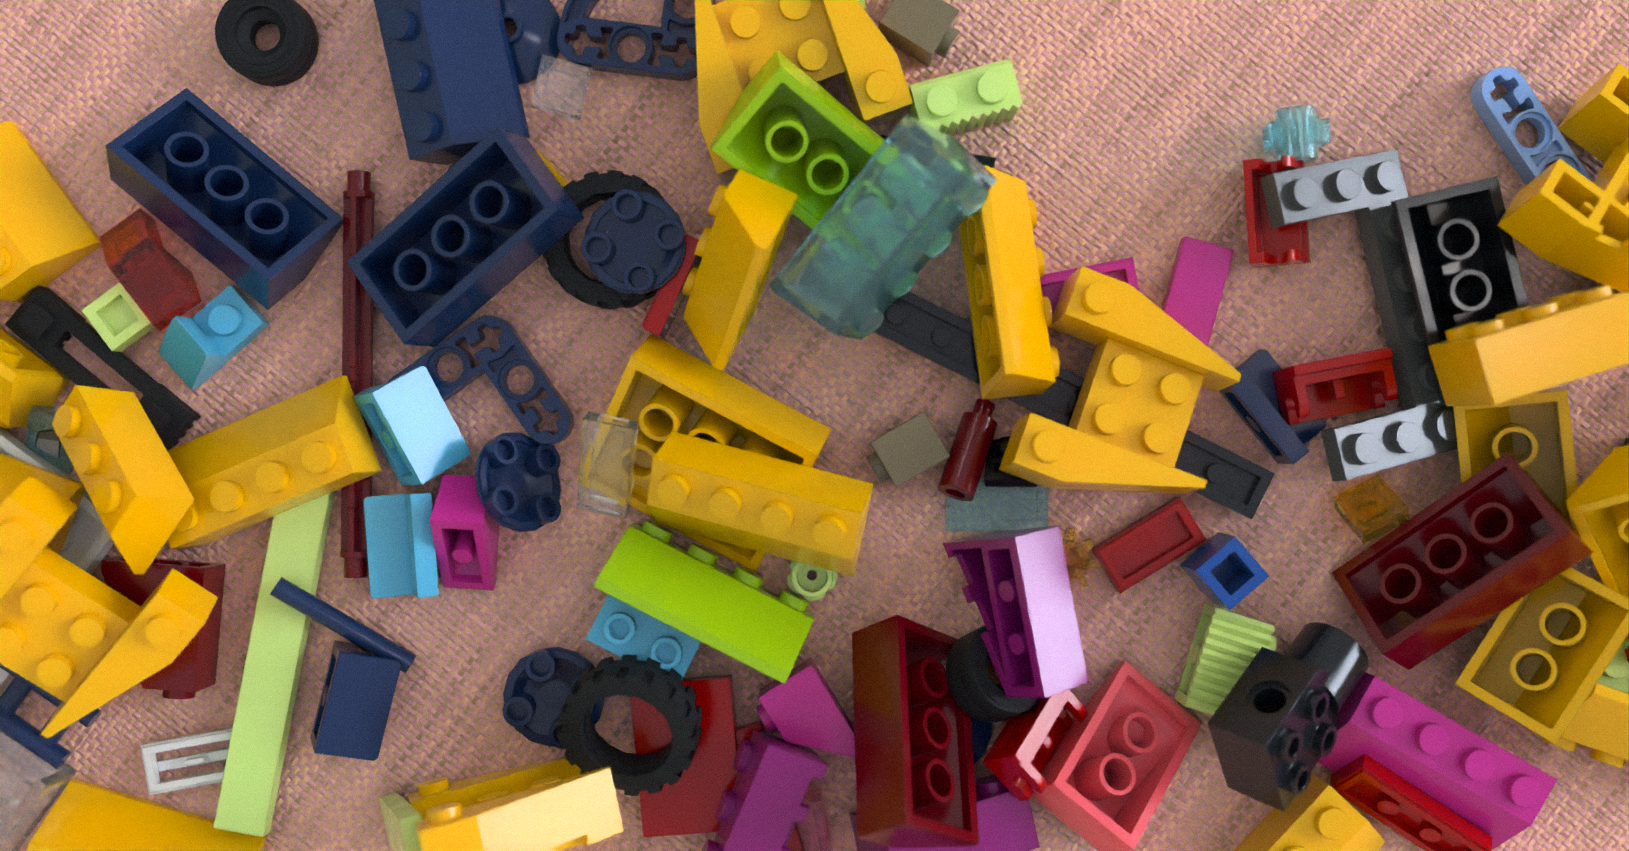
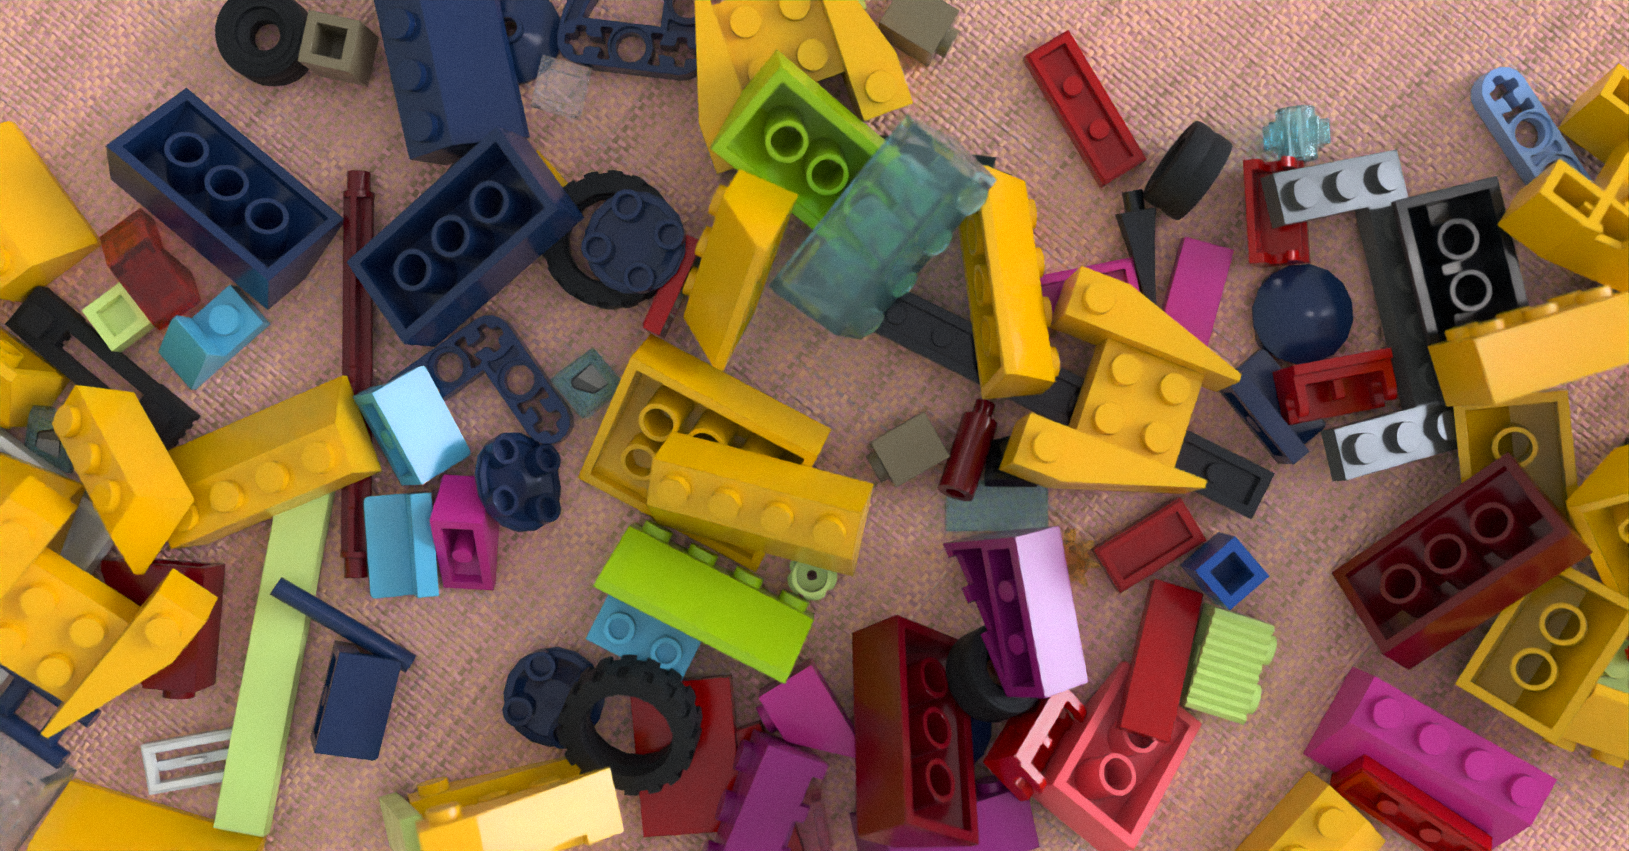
clear tile [577,411,638,519] -> none
yellowish green brick [908,58,1022,145] -> none
black brick [1208,622,1369,812] -> none
clear yellow plate [1333,475,1410,543] -> none
none -> dark tan brick [298,10,379,87]
none -> clear light blue slope [550,348,621,419]
none -> red tile [1023,30,1147,189]
none -> black piece [1115,189,1157,306]
none -> red tile [1115,579,1204,744]
none -> black tyre [1143,121,1233,220]
none -> dark blue dish [1252,264,1353,365]

